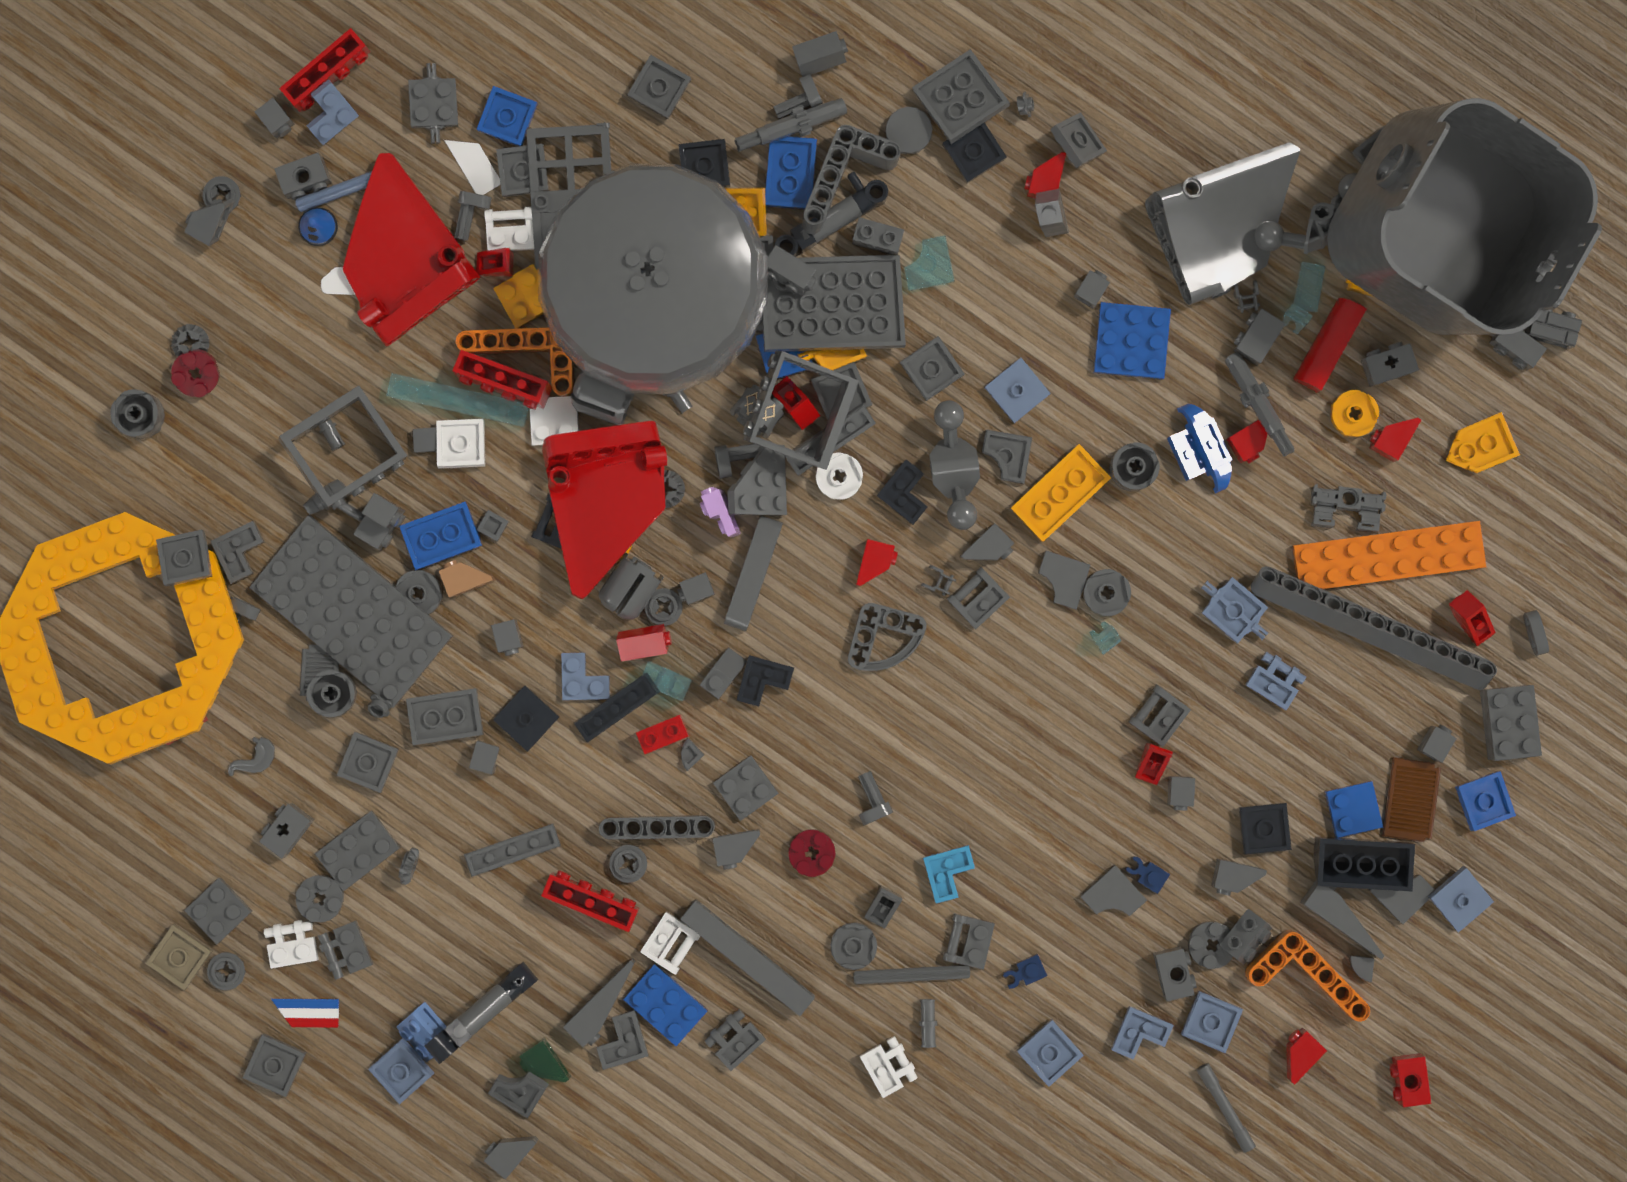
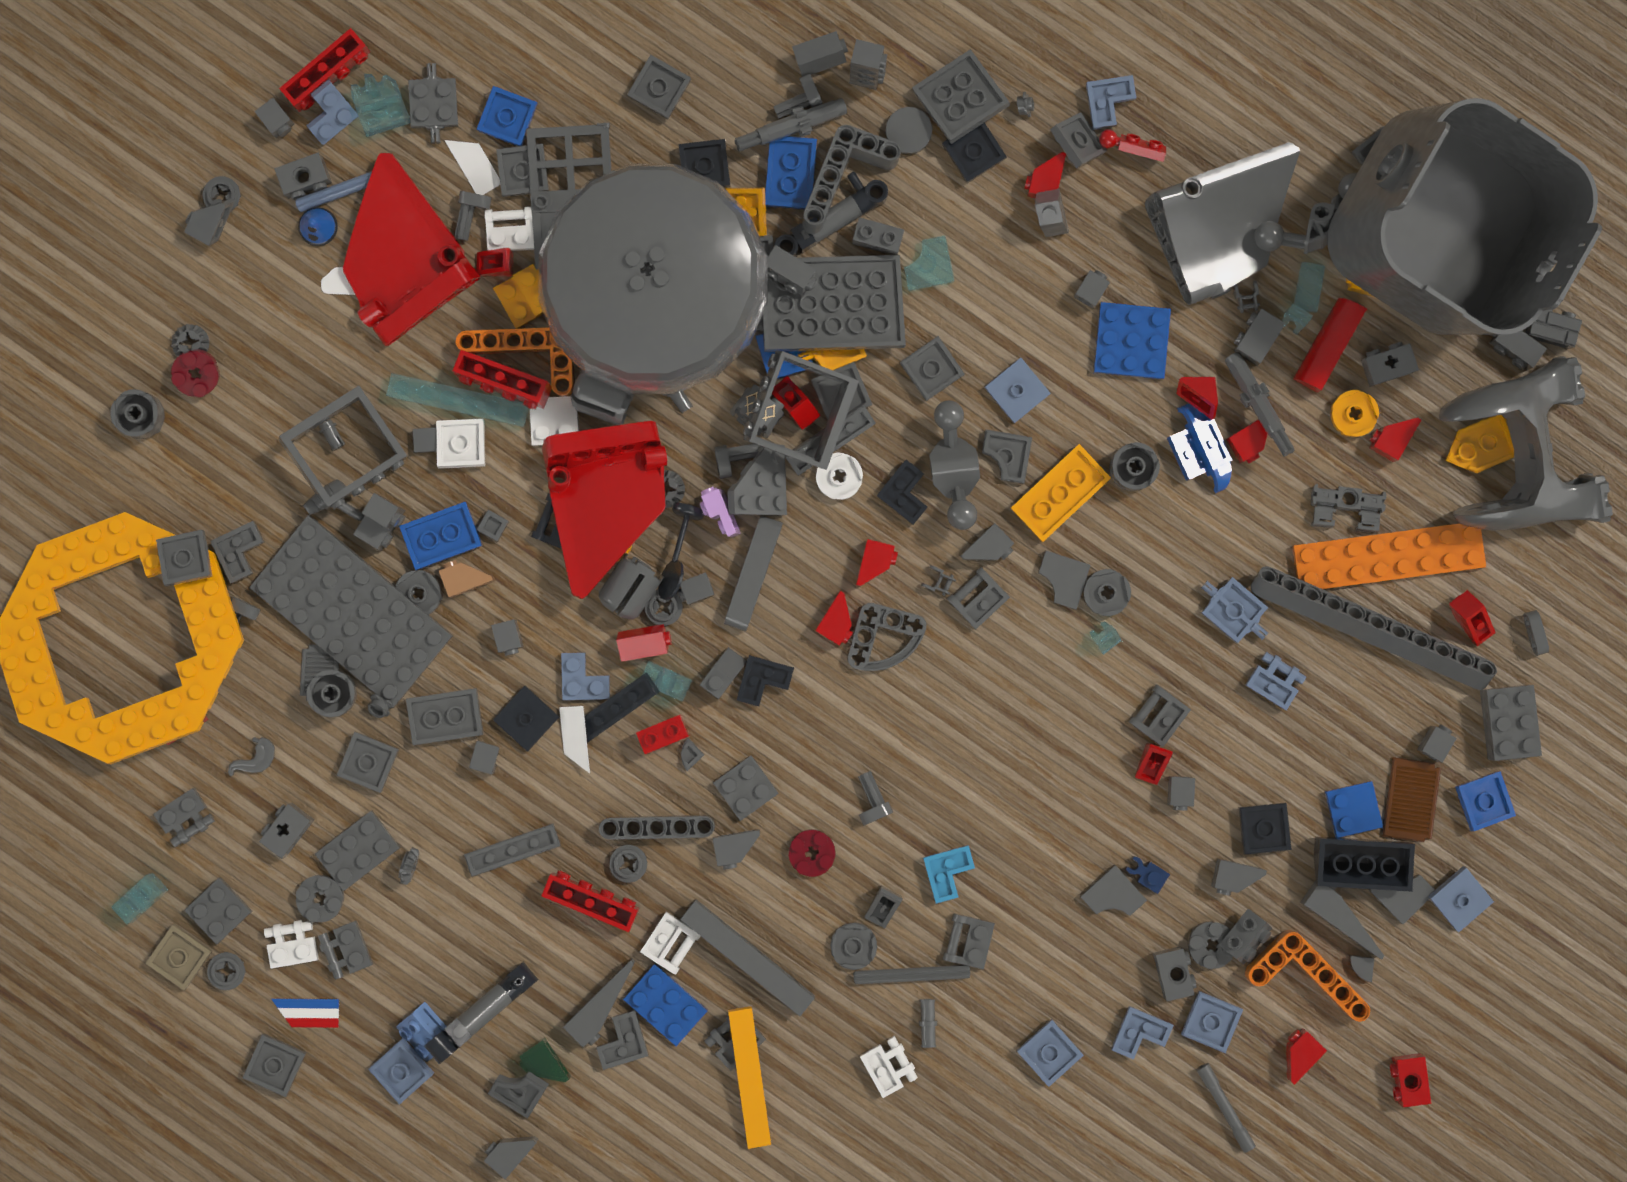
dark blue plate [1003,954,1047,989] -> none
none -> clear light blue brick [111,873,169,925]
none -> dark grey plate [153,788,215,847]
none -> clear light blue plate [351,74,411,137]
none -> white sticker [559,706,590,773]
none -> black piece [658,502,704,601]
none -> light orange tile [728,1006,771,1149]
none -> red slope [815,591,853,646]
none -> dark grey brick [849,39,888,90]
none -> sand blue plate [1086,75,1136,130]
none -> red plate [1099,129,1166,162]
none -> red slope [1176,377,1218,420]
none -> dark grey animal [1439,356,1613,531]

